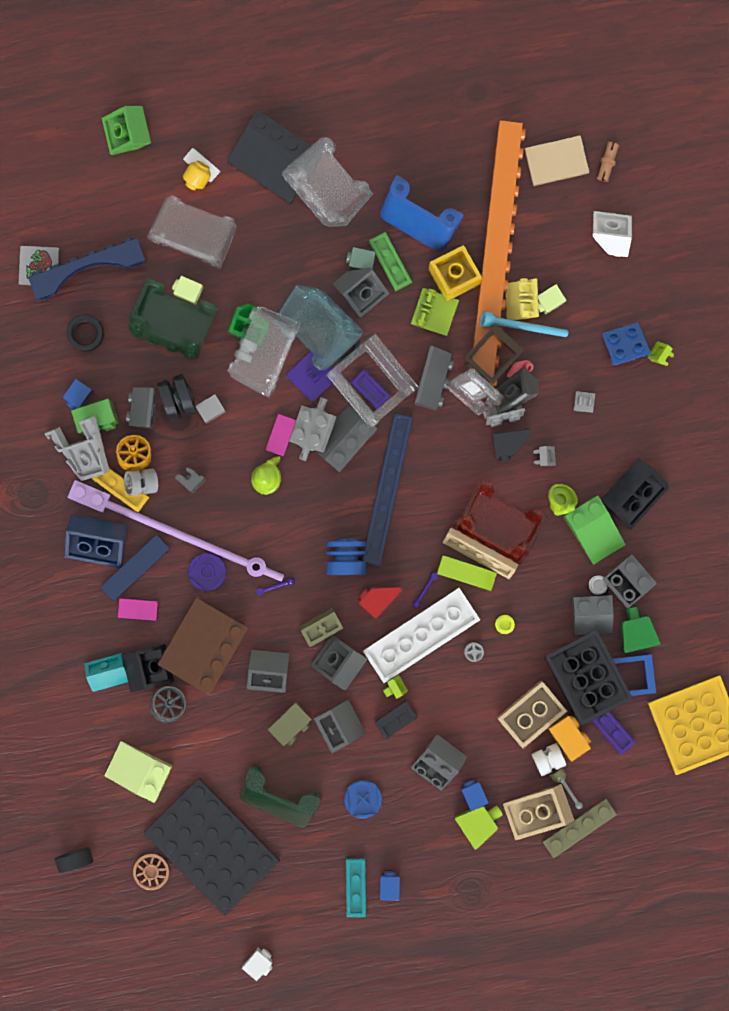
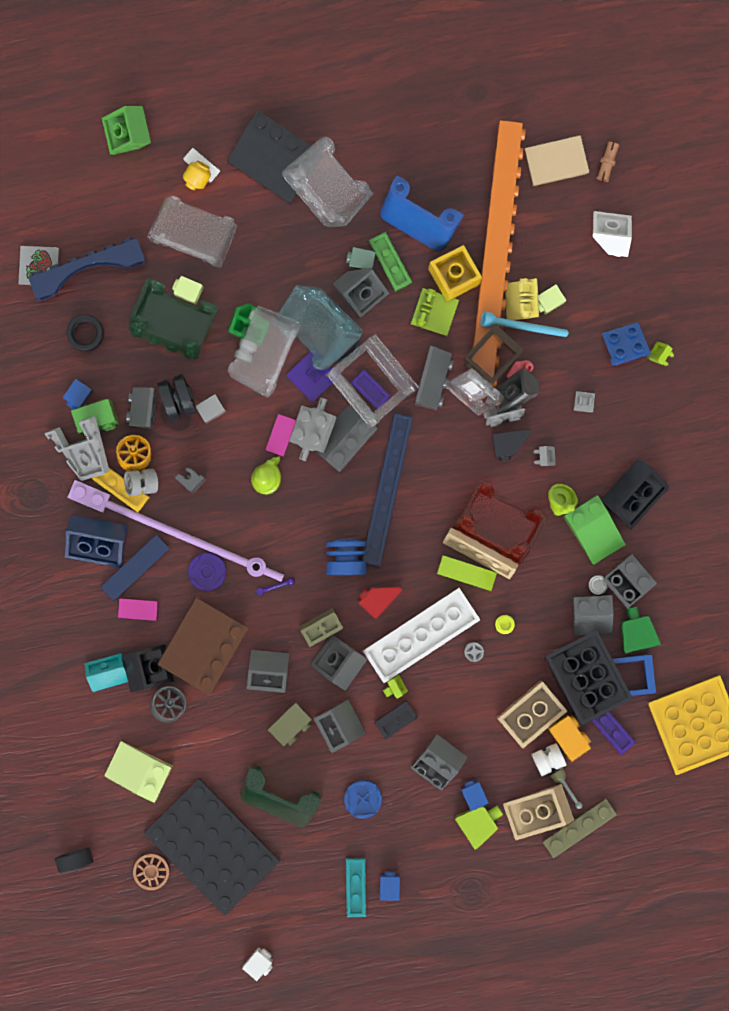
dark purple hinge [413,572,438,608] -> none

